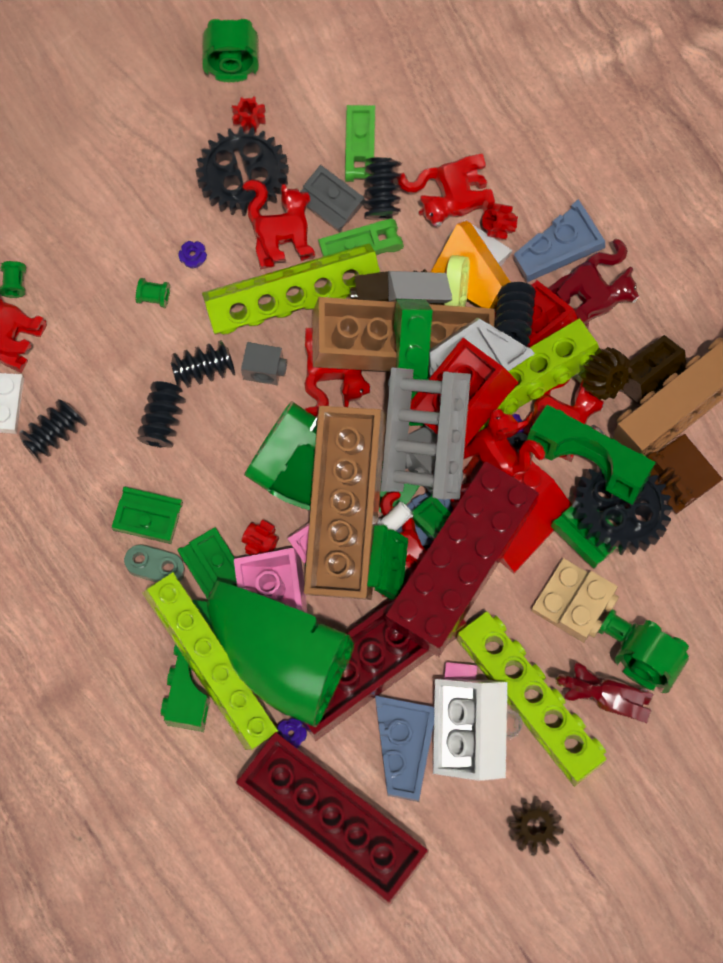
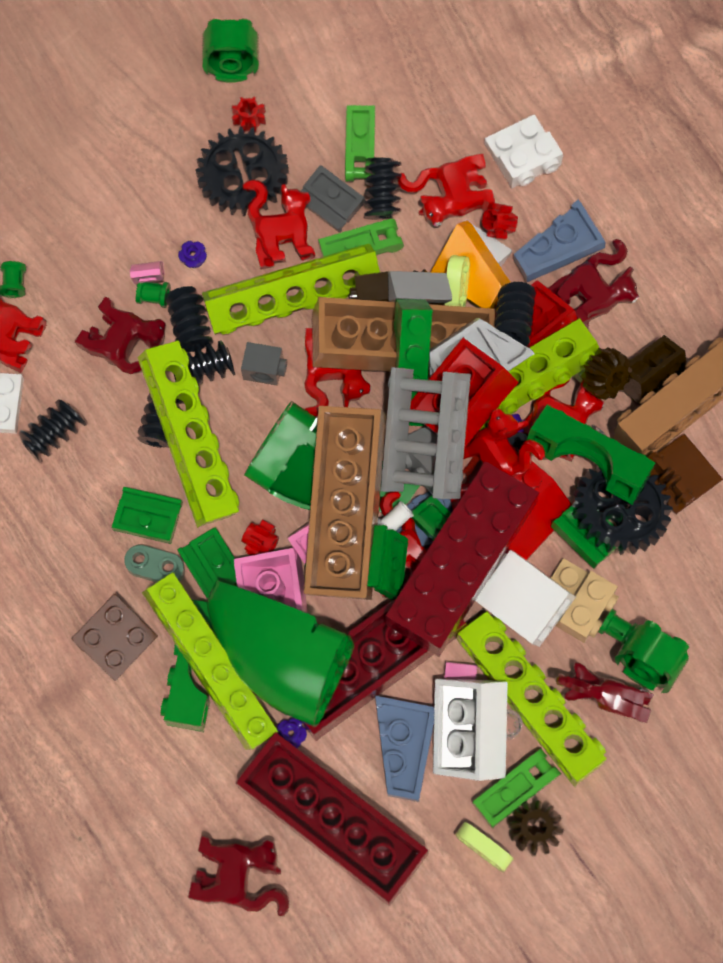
none -> reddish brown hinge [71,594,158,681]
none -> dark red animal [74,297,166,374]
none -> bright pink slope [130,261,165,284]
none -> lime brick [137,340,239,528]
none -> black piece [165,286,213,352]
none -> dark red animal [188,837,289,917]
none -> yellowish green beam [455,822,513,872]
none -> bright green plate [472,749,561,828]
none -> white brick [475,550,576,647]
none -> white plate [484,114,563,189]

